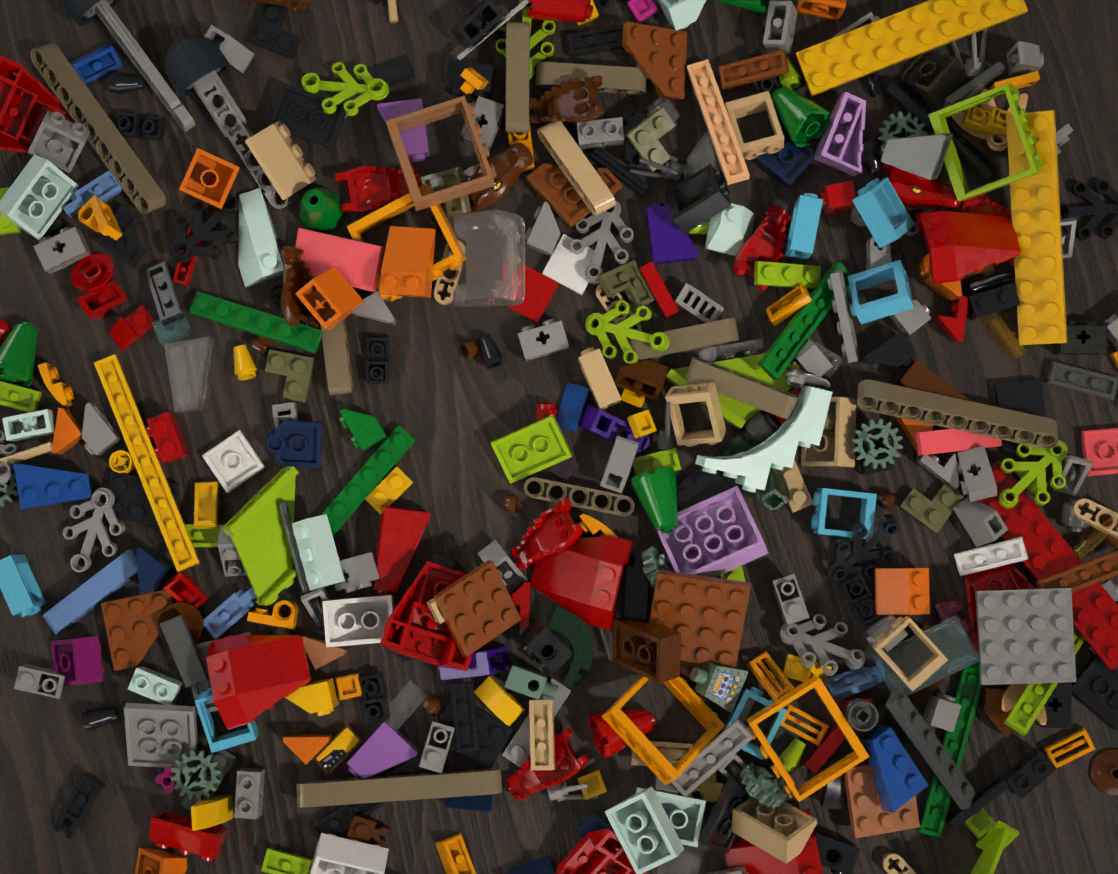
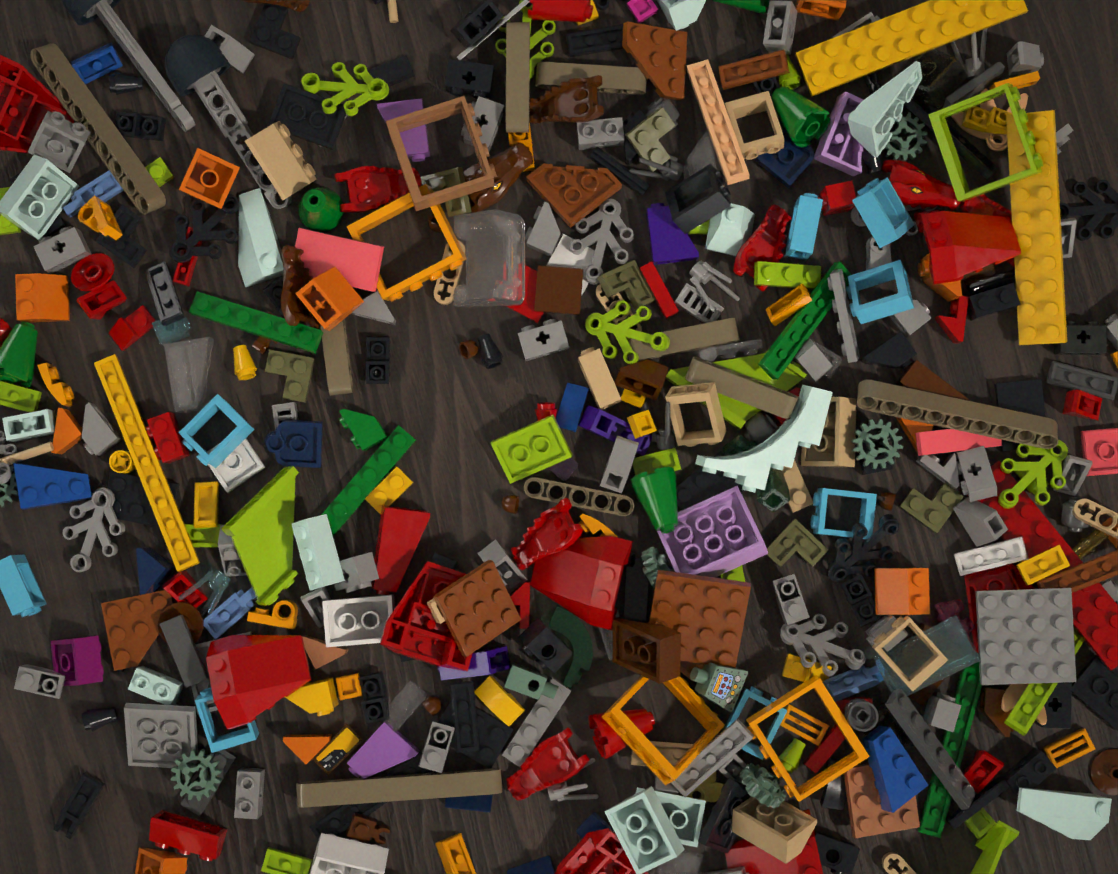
medium blue beam [42,548,138,635] -> none
dark pink plate [155,766,177,793] -> none
yellow slope [191,795,233,831] -> none
dark grey bar [278,502,311,593] -> none
orange slope [379,226,436,298] -> none
light orange tile [460,67,489,95] -> none
tan plate [529,699,555,771] -> none
tan beam [537,121,616,216] -> none
yellow plate [577,770,607,800] -> none
light orange tile [747,651,794,701] -> none
light grey plate [785,369,831,388] -> none
slope [880,133,953,180] -> none
clear yellow pin [988,315,1028,359] -> none
none -> orange slope [15,273,70,323]
none -> lime plate [145,157,174,187]
none -> medium azure window [179,394,255,468]
none -> clear light blue plant [179,569,231,617]
none -> reddish brown tile [534,265,583,315]
none -> light grey plant [689,260,740,312]
none -> olive plate [766,518,828,568]
none -> light aqua wedge [848,61,922,158]
none -> red slope [963,750,1004,793]
none -> yellow plate [1016,545,1070,586]
none -> light aqua wedge [1016,787,1112,840]
none -> red slope [1063,389,1102,421]

